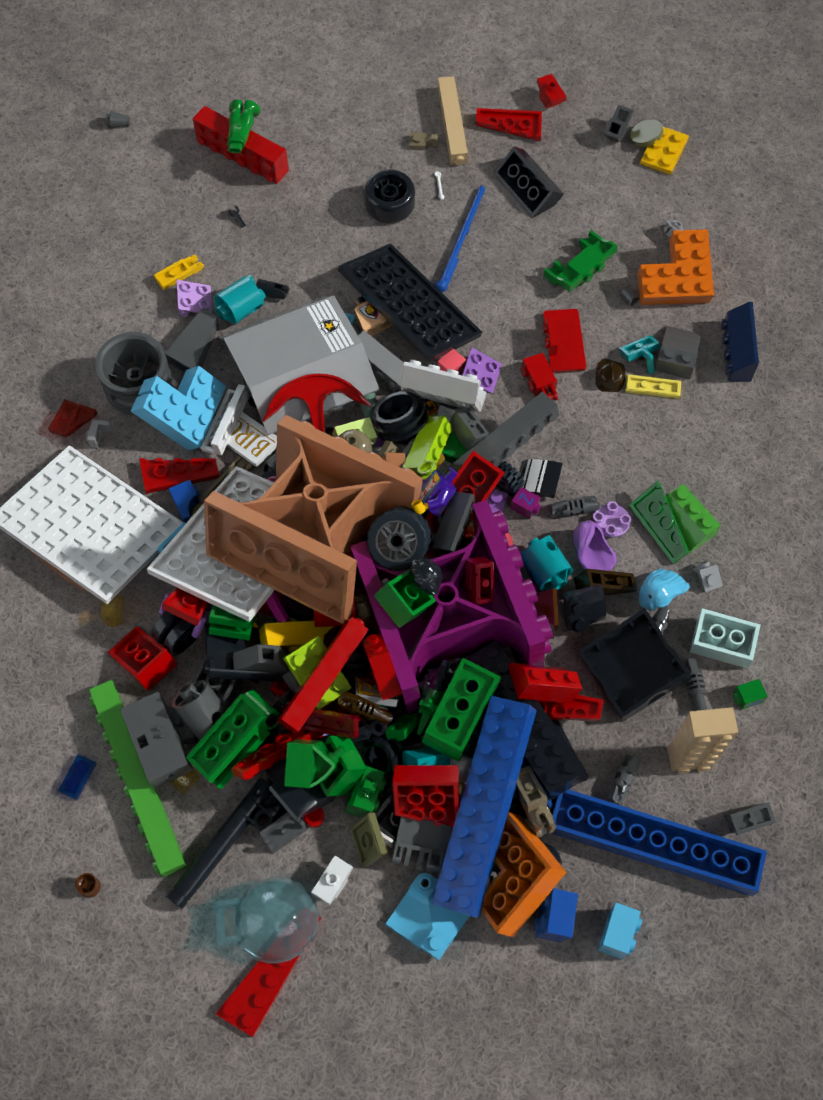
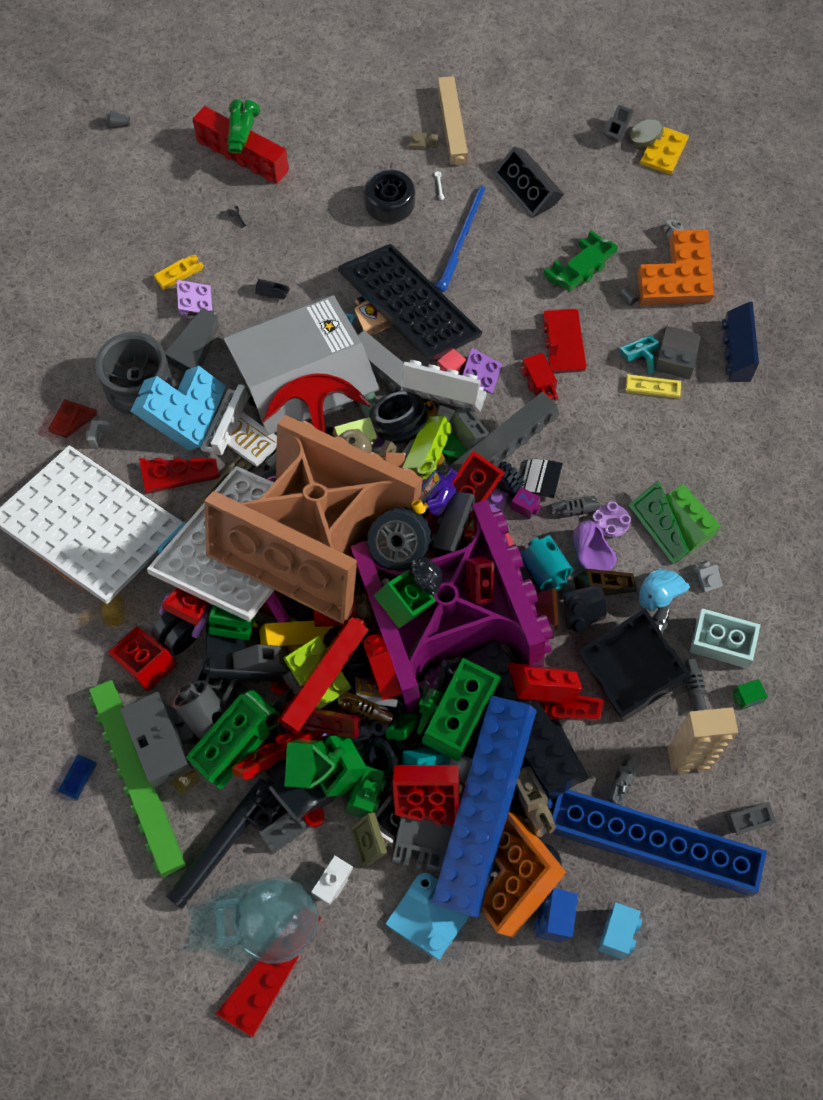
reddish brown wheel [75,873,101,898] -> none
blue arch [169,480,200,523] -> none
teal cylinder [214,275,266,325] -> none
red wing [476,108,542,142] -> none
red brick [537,73,567,109] -> none
dark brown piece [595,358,625,392] -> none

